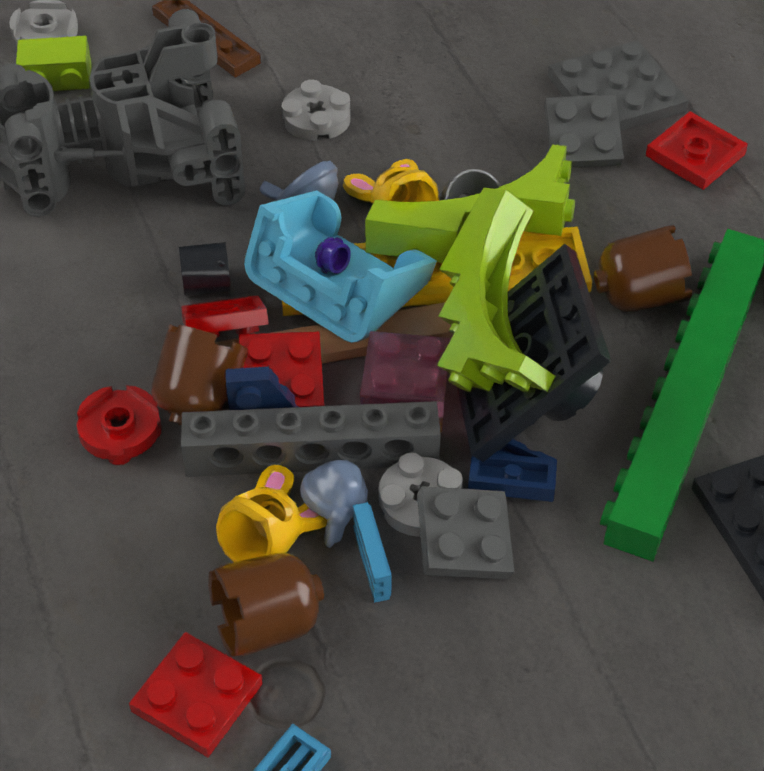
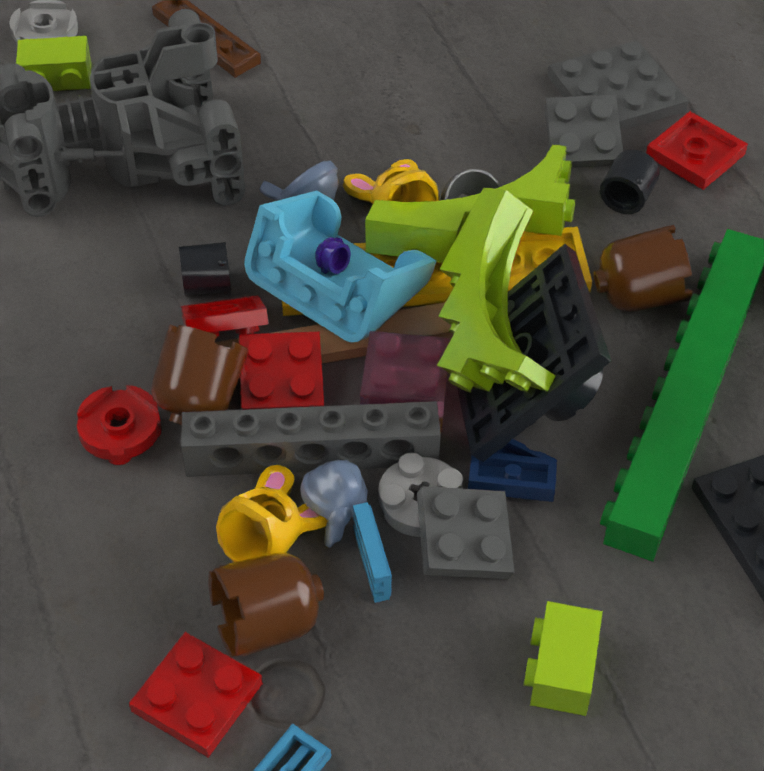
dark blue wing [225,367,298,410] -> none
light grey plate [282,79,351,141] -> none
none -> lime brick [523,601,603,716]
none -> black piece [599,150,660,214]

